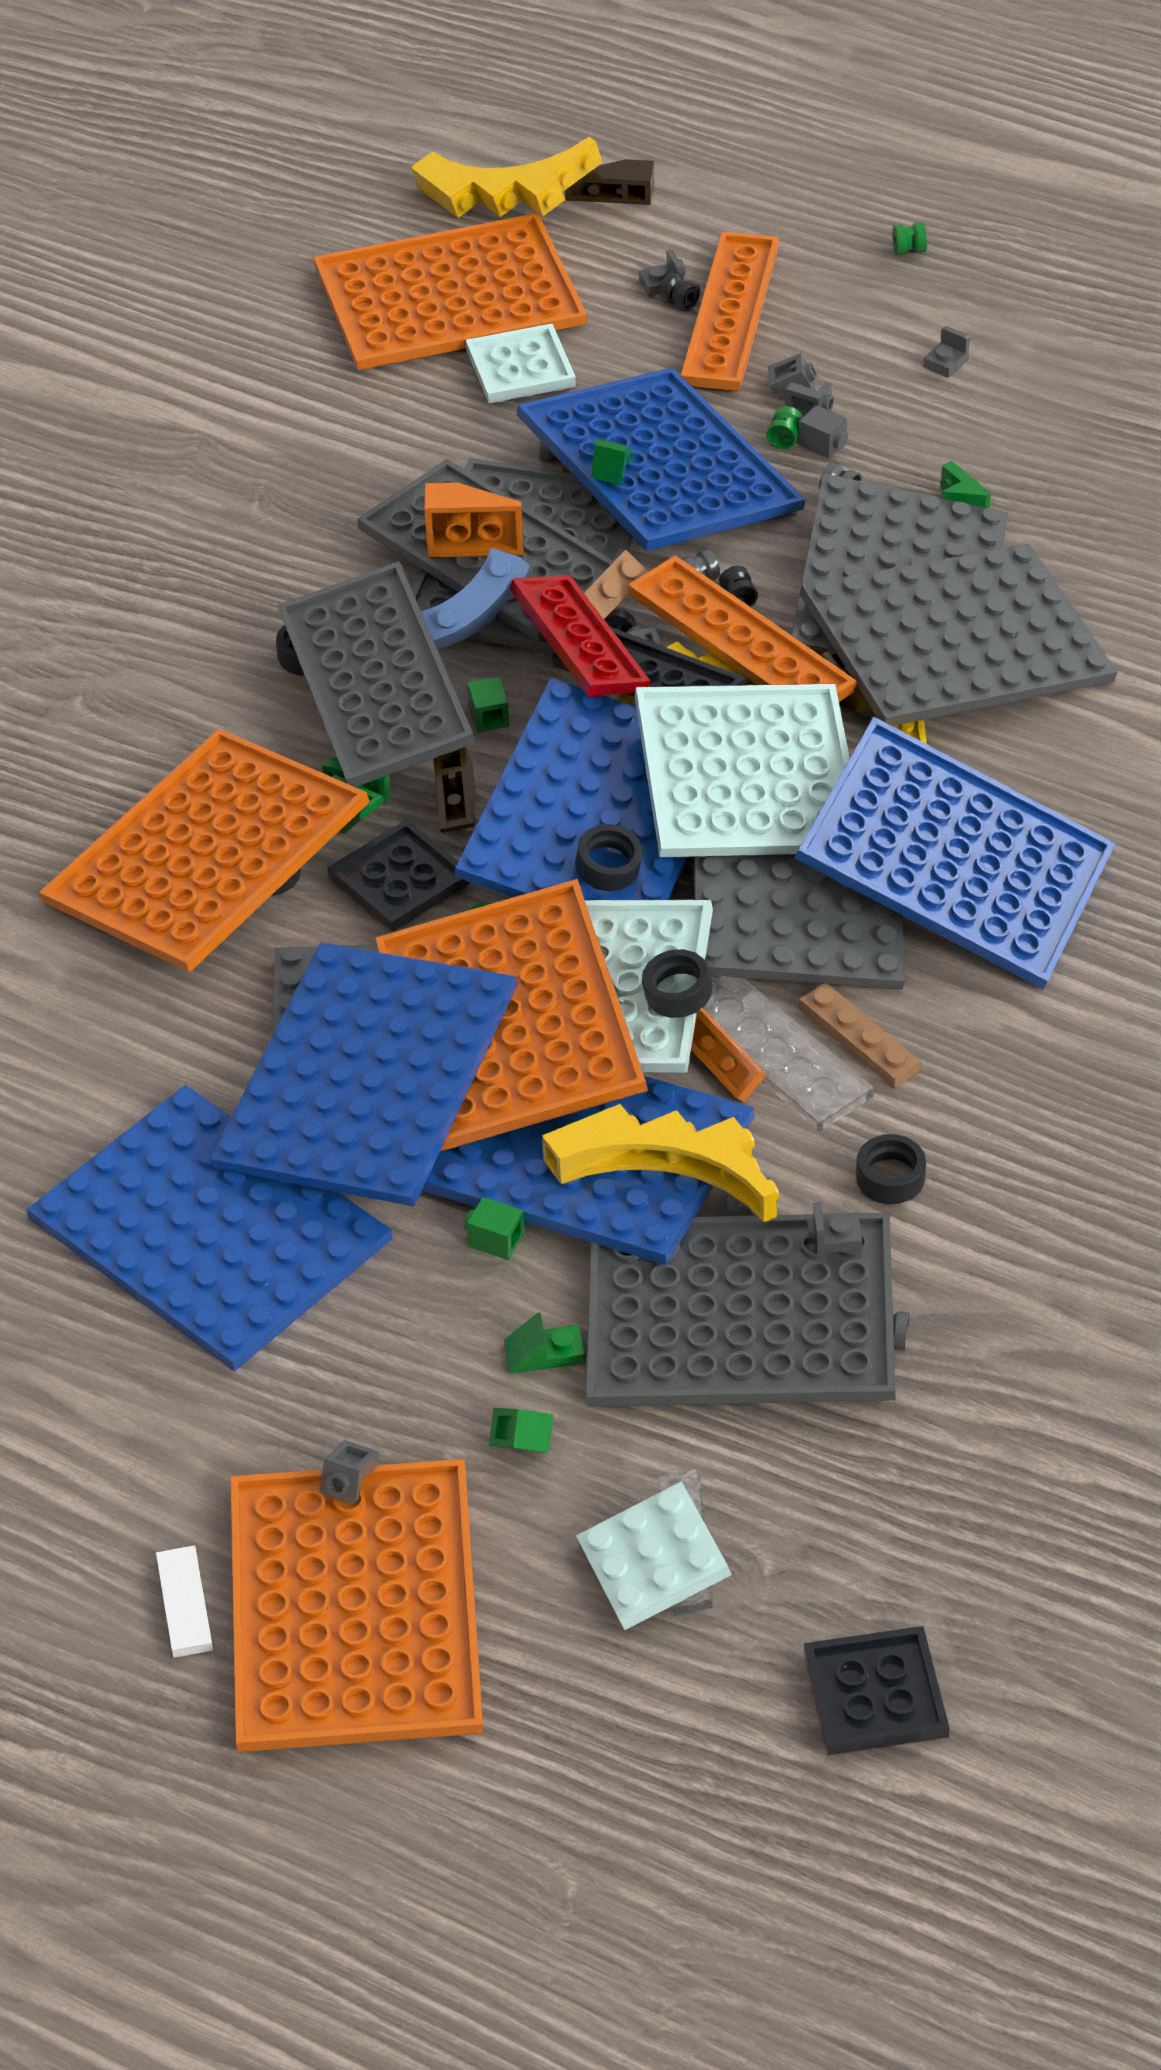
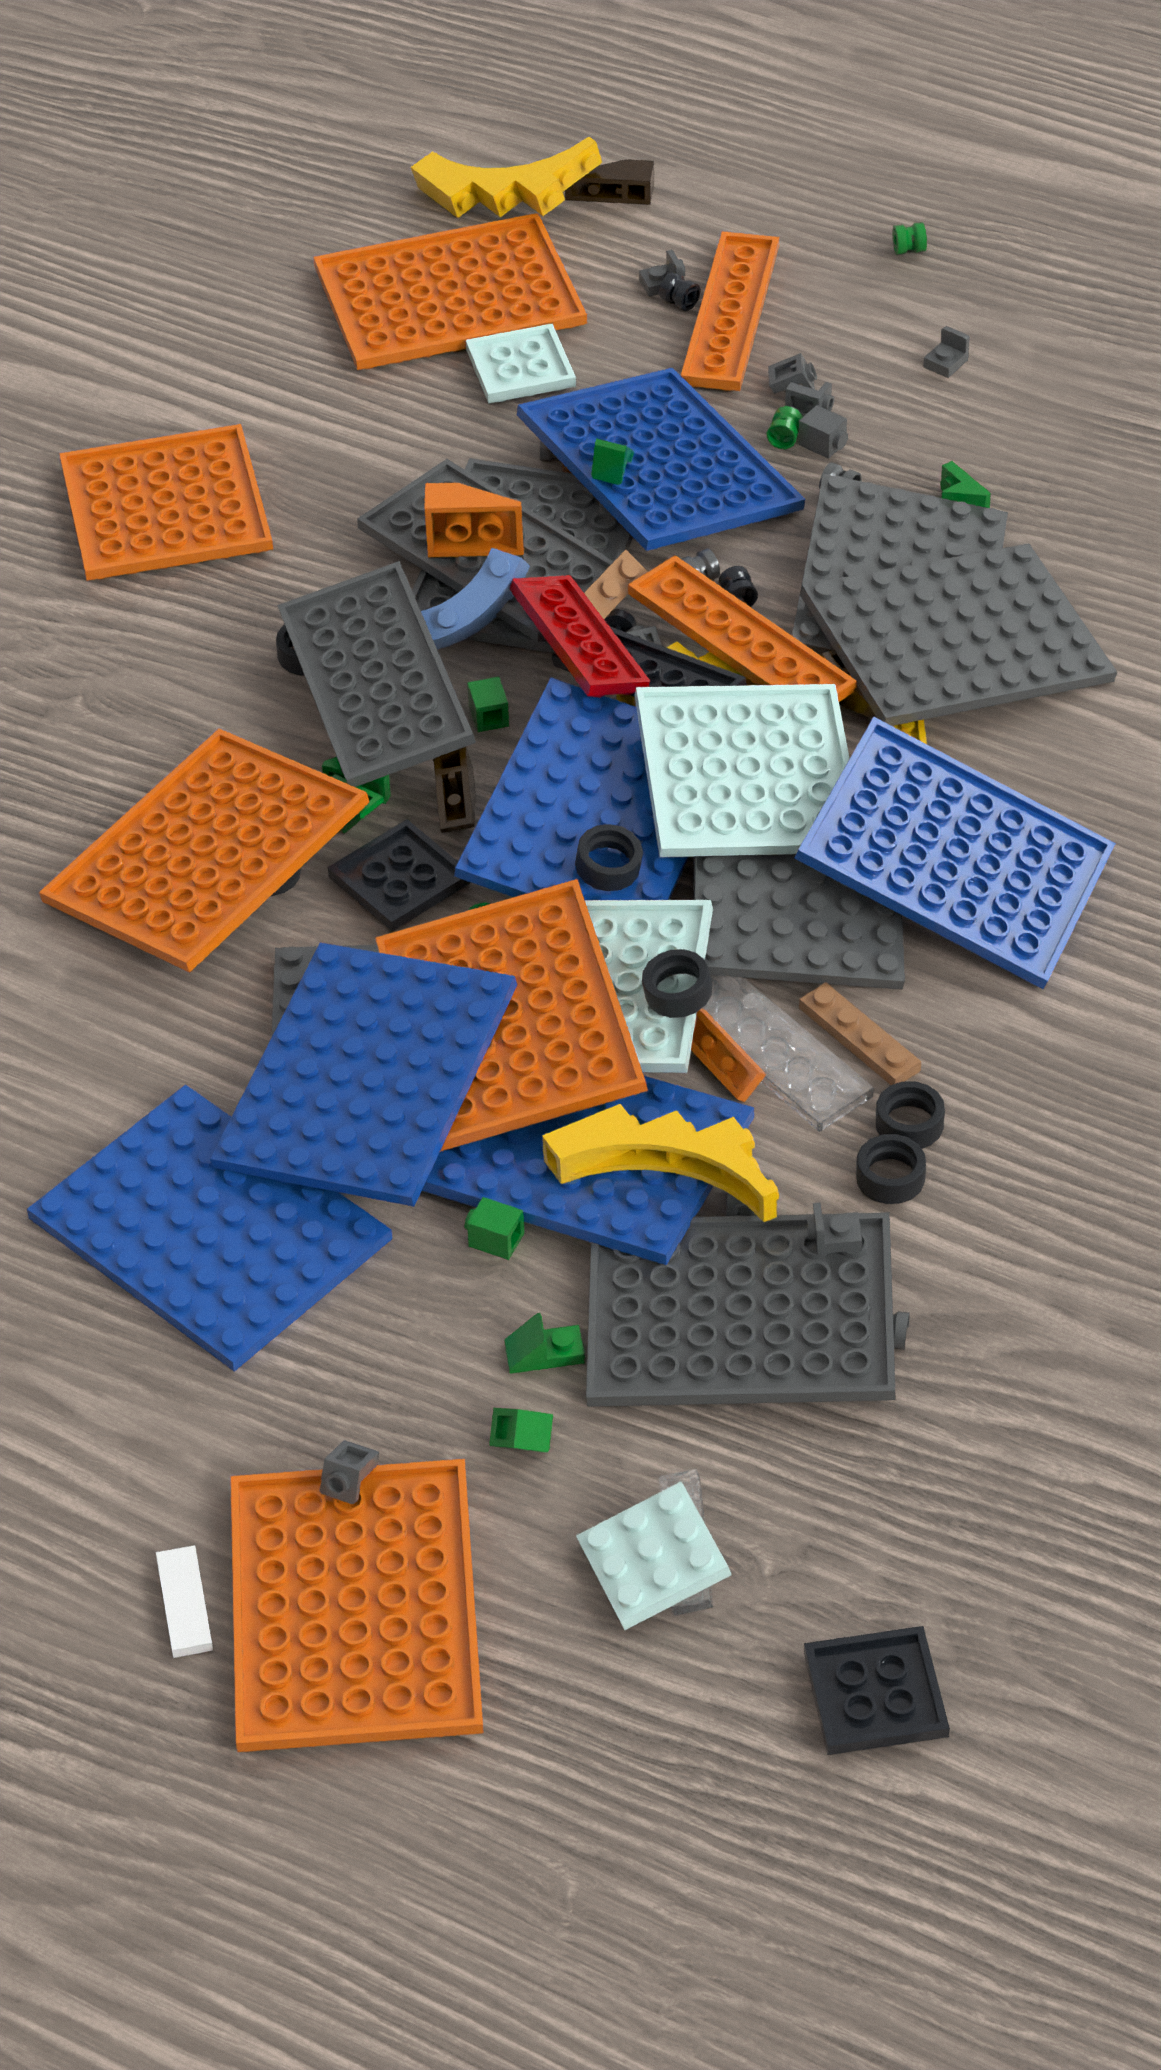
none -> orange plate [59,424,273,581]
none -> black tyre [876,1081,945,1148]

